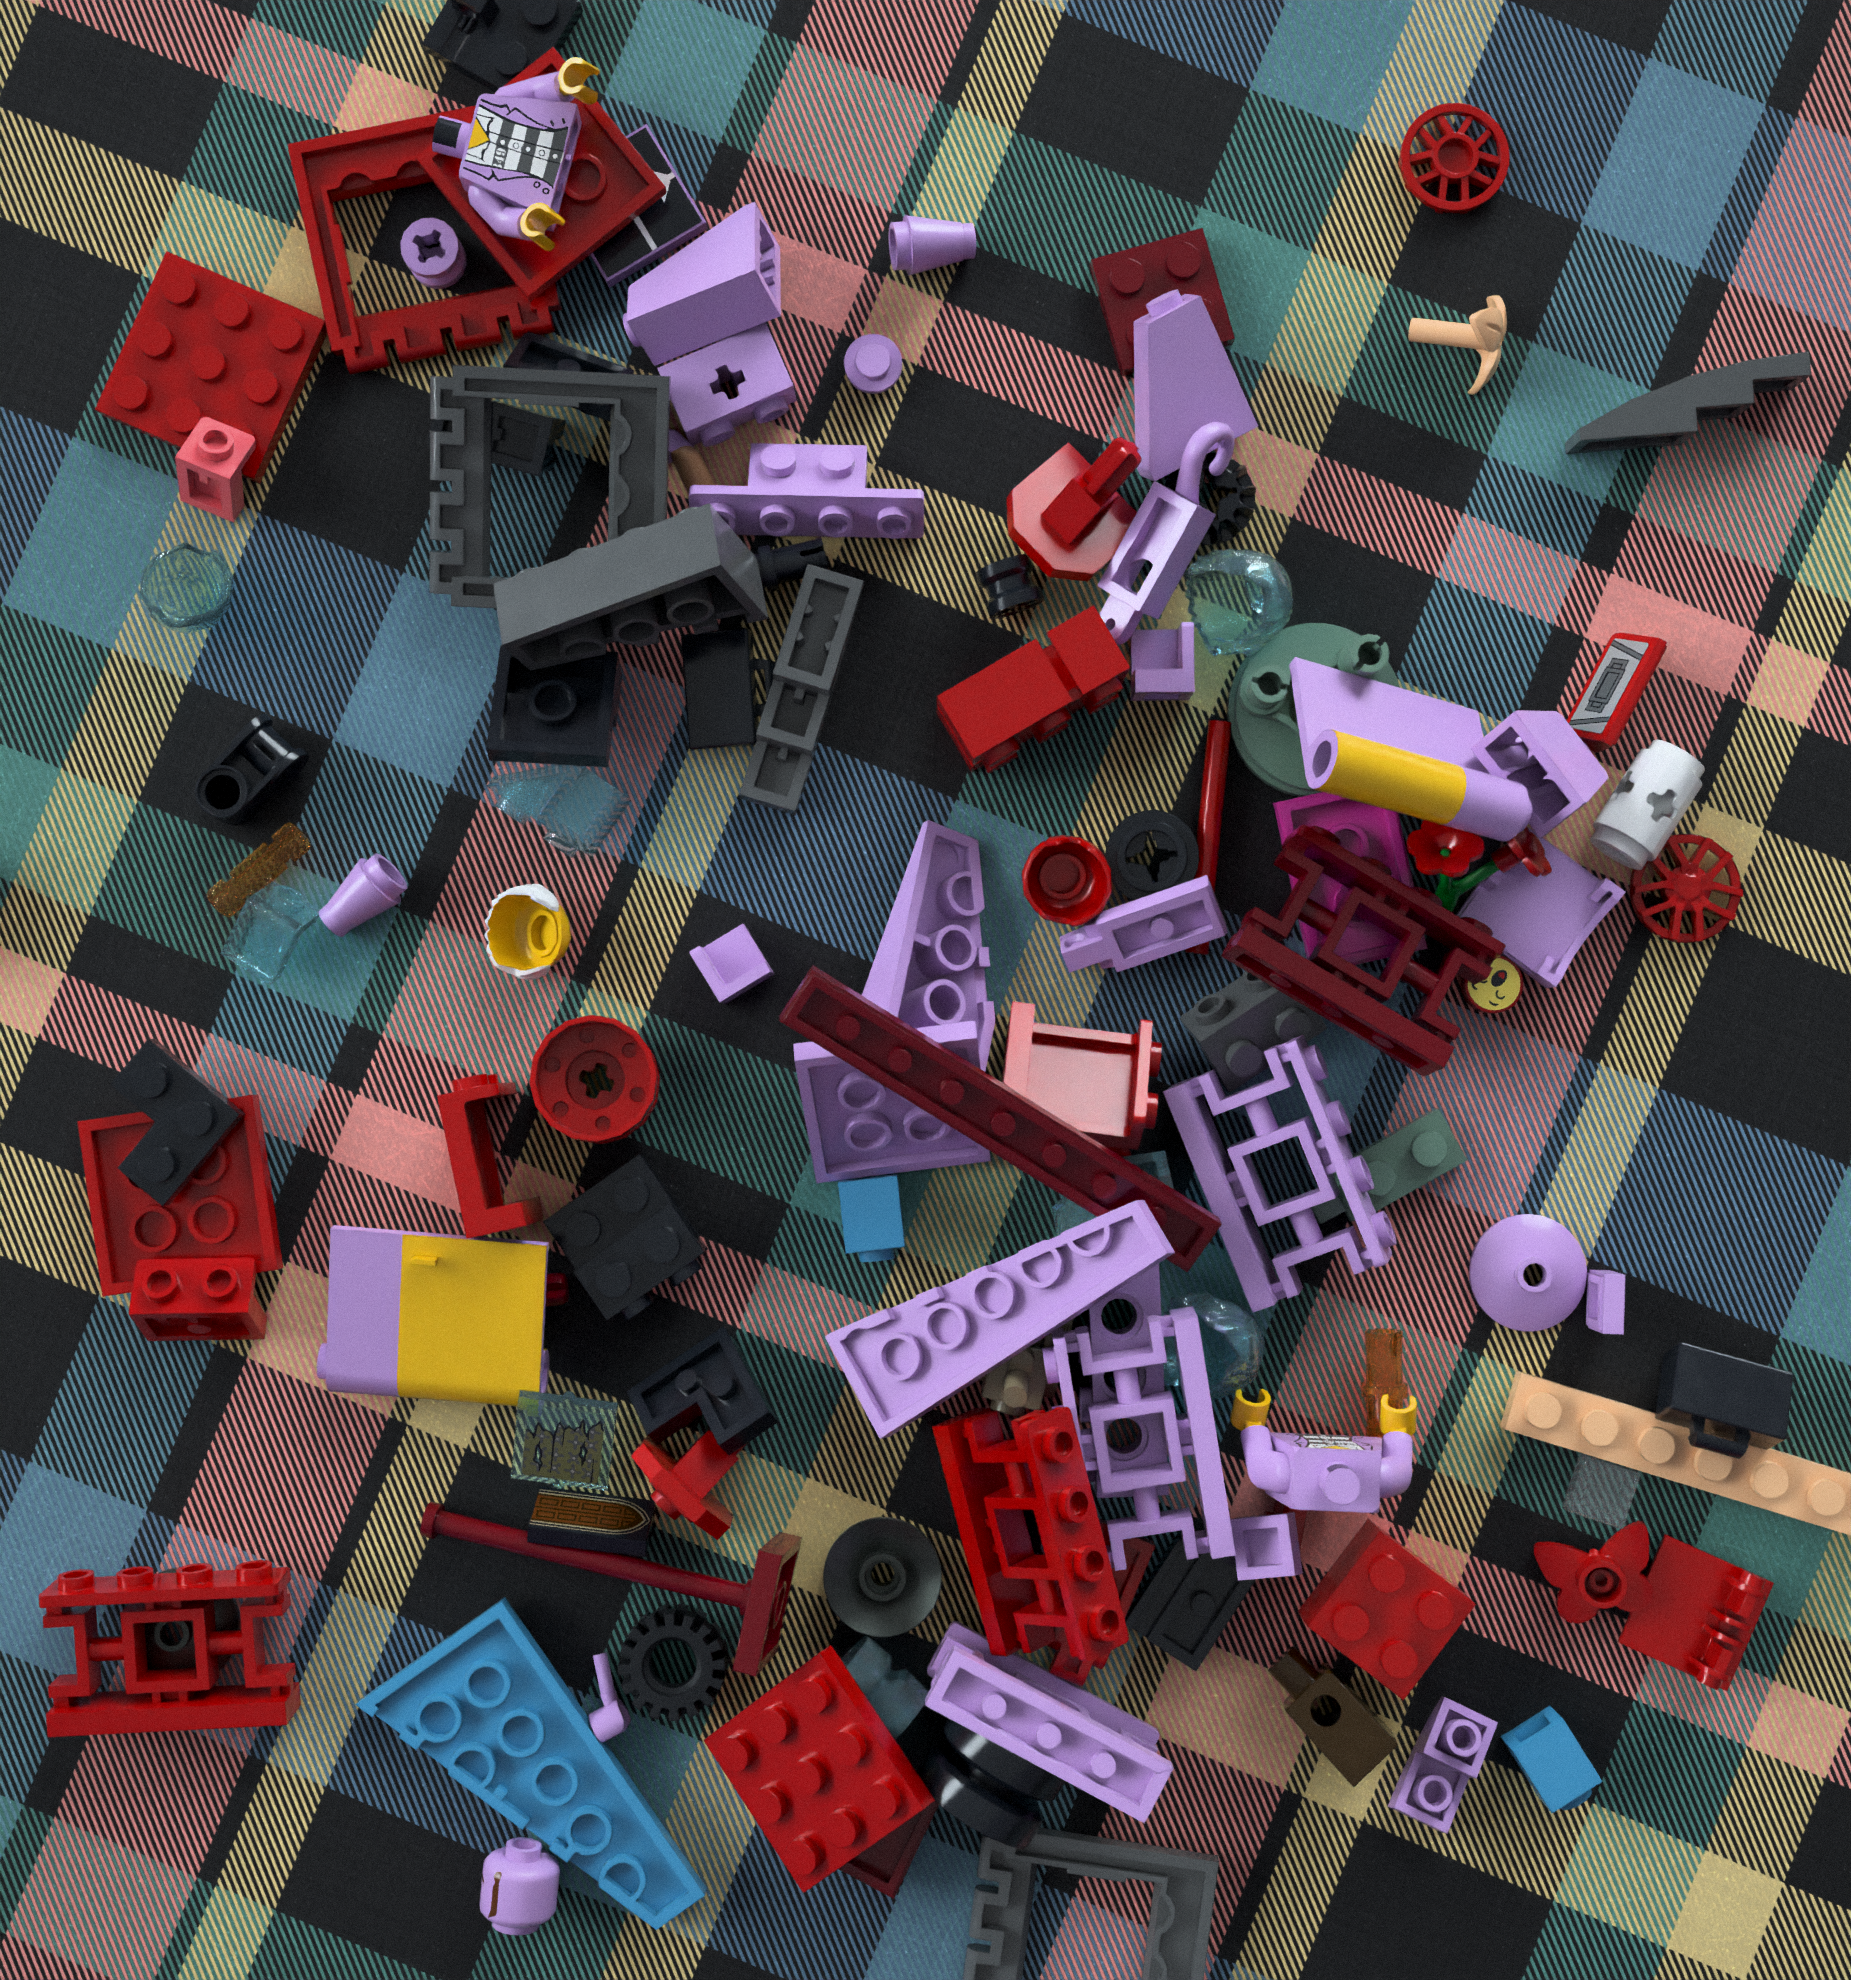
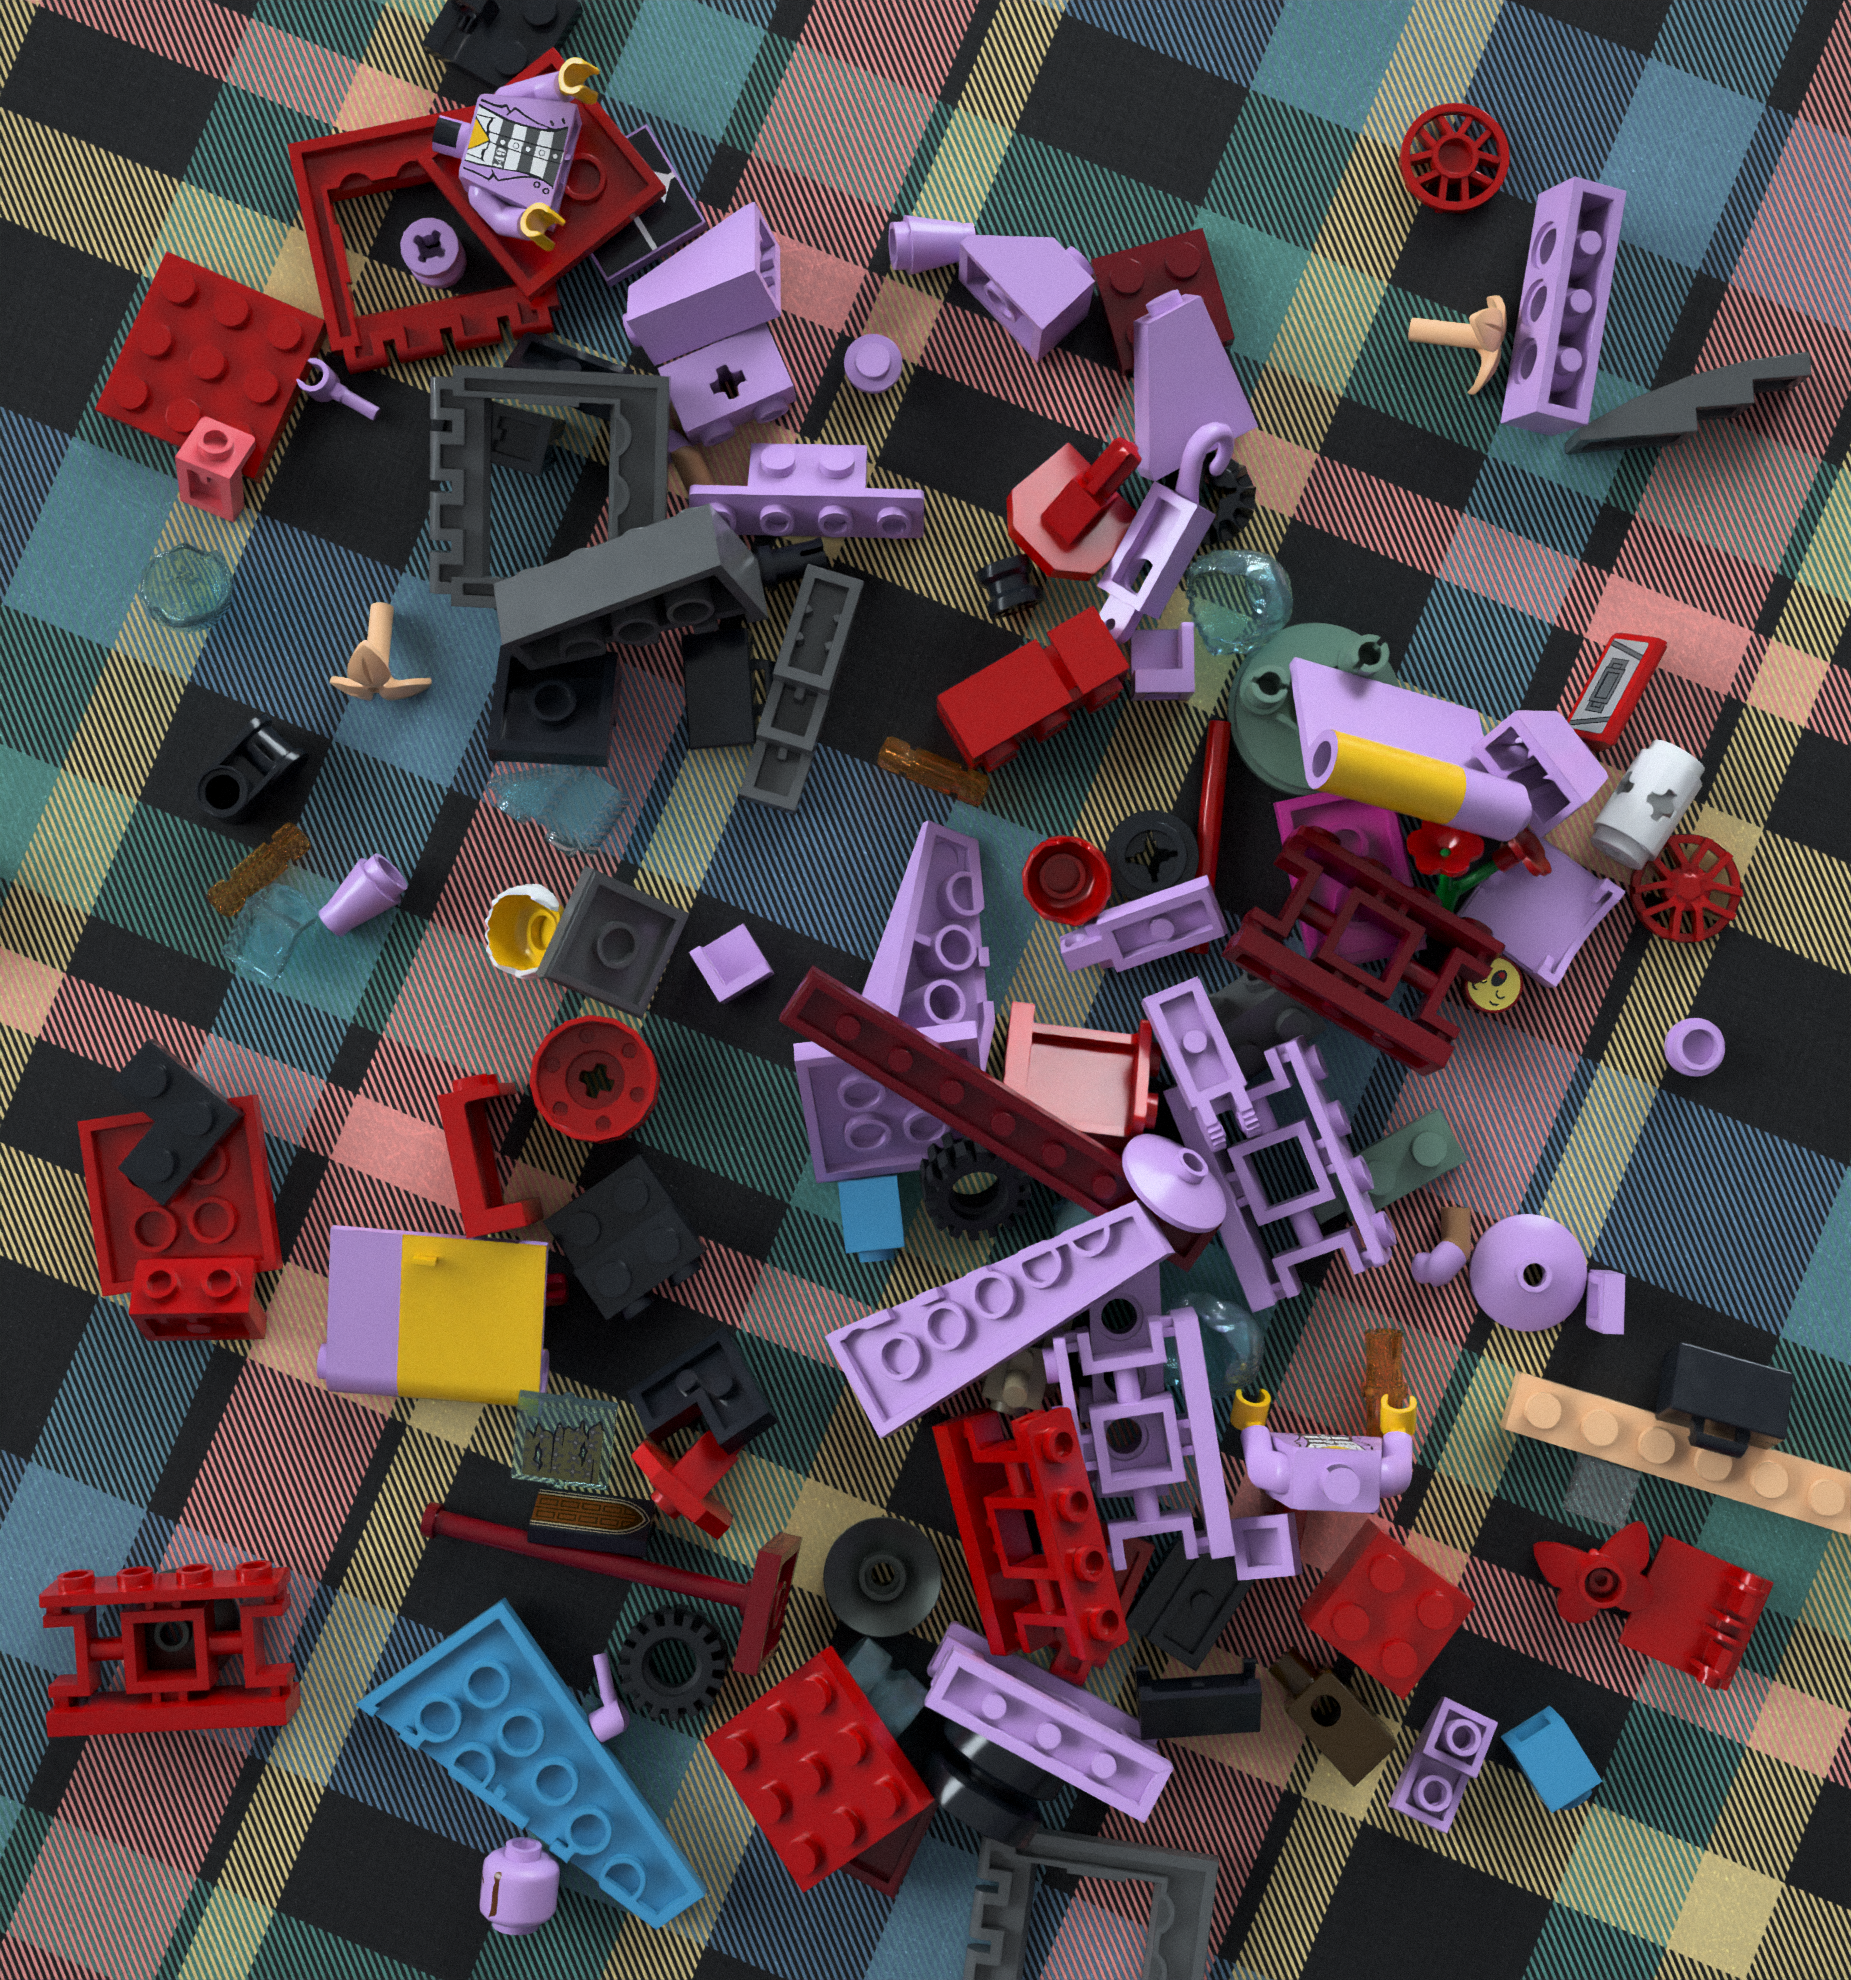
none -> lavender hand [296,358,381,421]
none -> light nougat plant [329,602,432,701]
none -> dark grey plate [536,866,690,1020]
none -> clear orange axle [877,736,990,806]
none -> black tyre [919,1132,1031,1241]
none -> lavender slope [958,235,1095,363]
none -> lavender dish [1122,1134,1226,1233]
none -> black hinge [1135,1657,1262,1740]
none -> lavender hinge [1141,976,1261,1153]
none -> arm [1411,1207,1471,1287]
none -> lavender brick [1501,177,1627,436]
none -> lavender plate [1664,1018,1725,1076]

